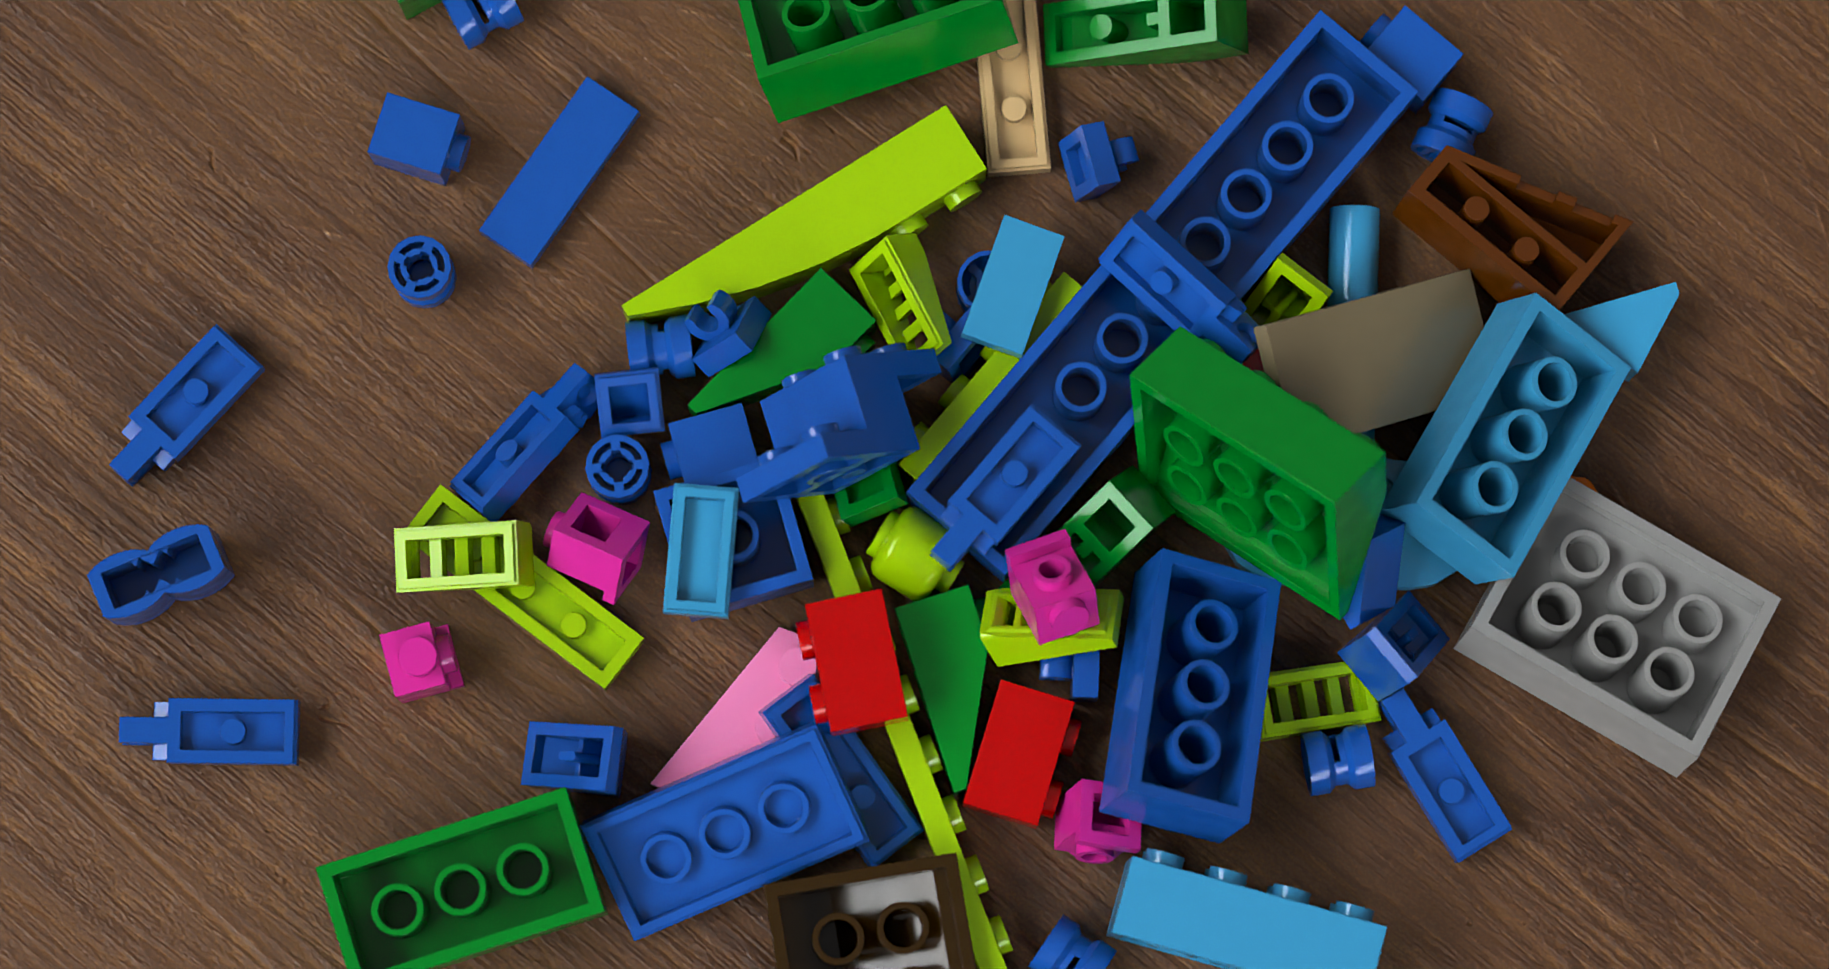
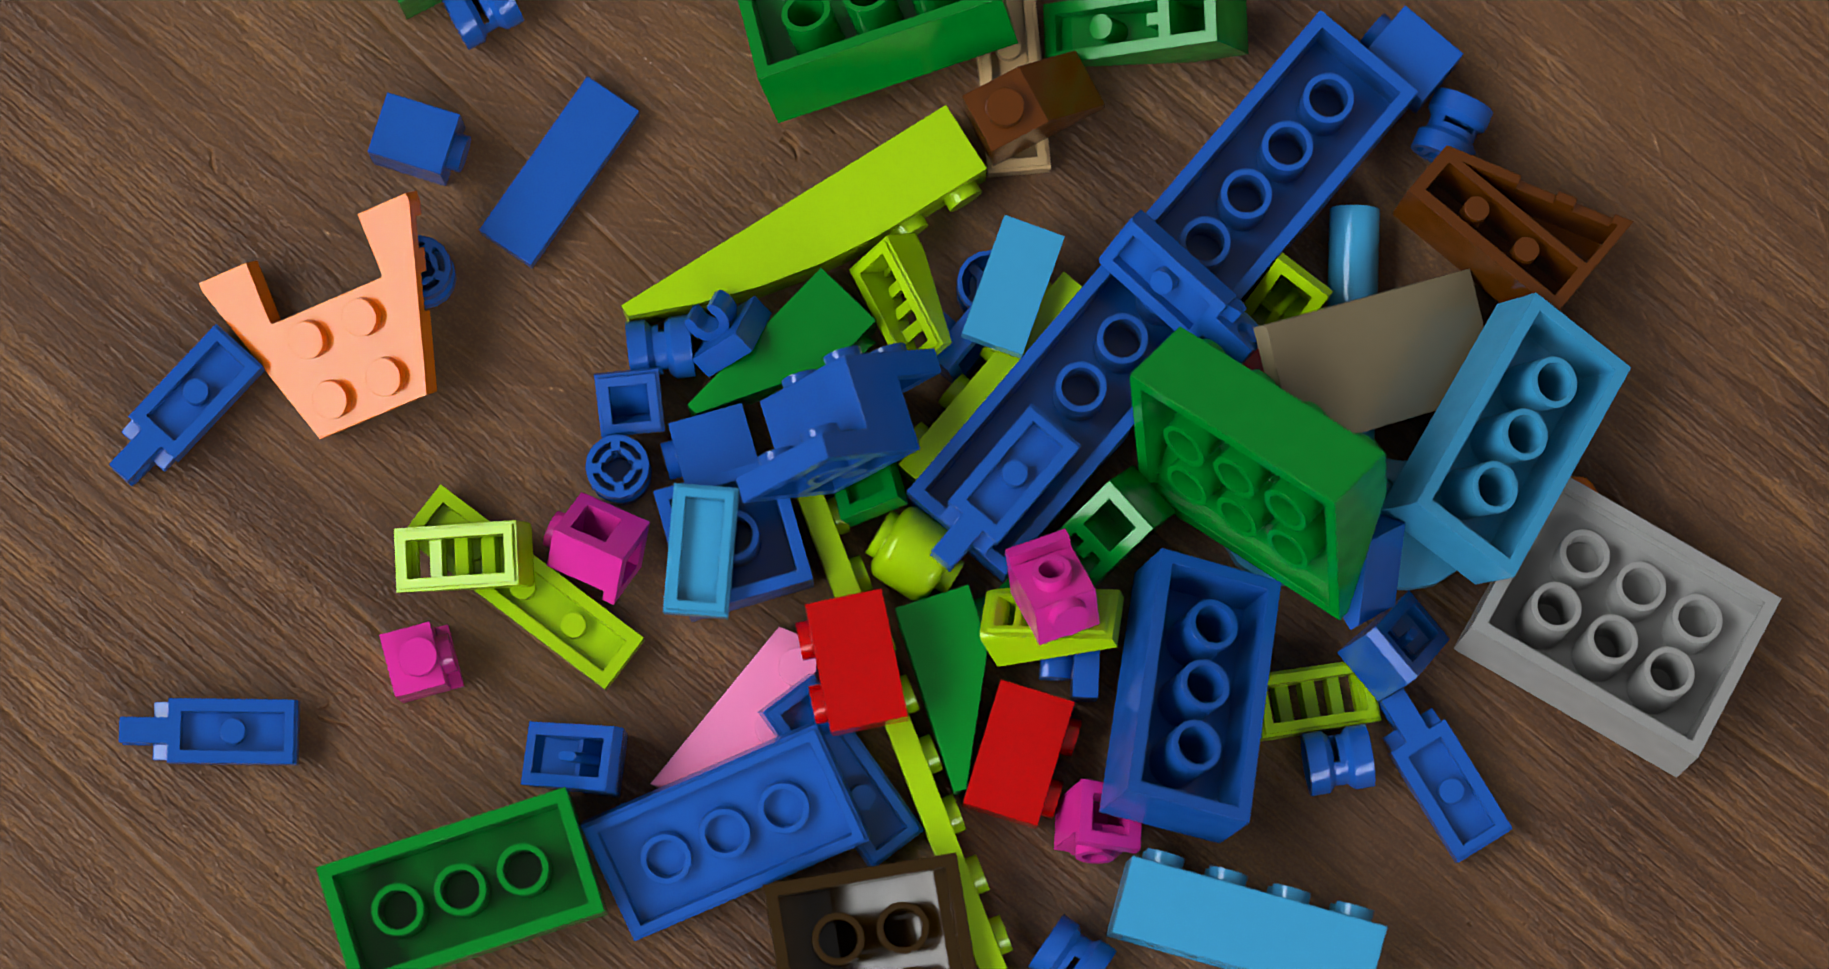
blue brick [87,524,235,626] -> none
blue hinge [450,363,598,522] -> none
blue tile [1058,121,1139,203] -> none
dark azure slope [1564,282,1680,382] -> none
none -> wing [199,191,437,439]
none -> reddish brown slope [962,50,1105,166]

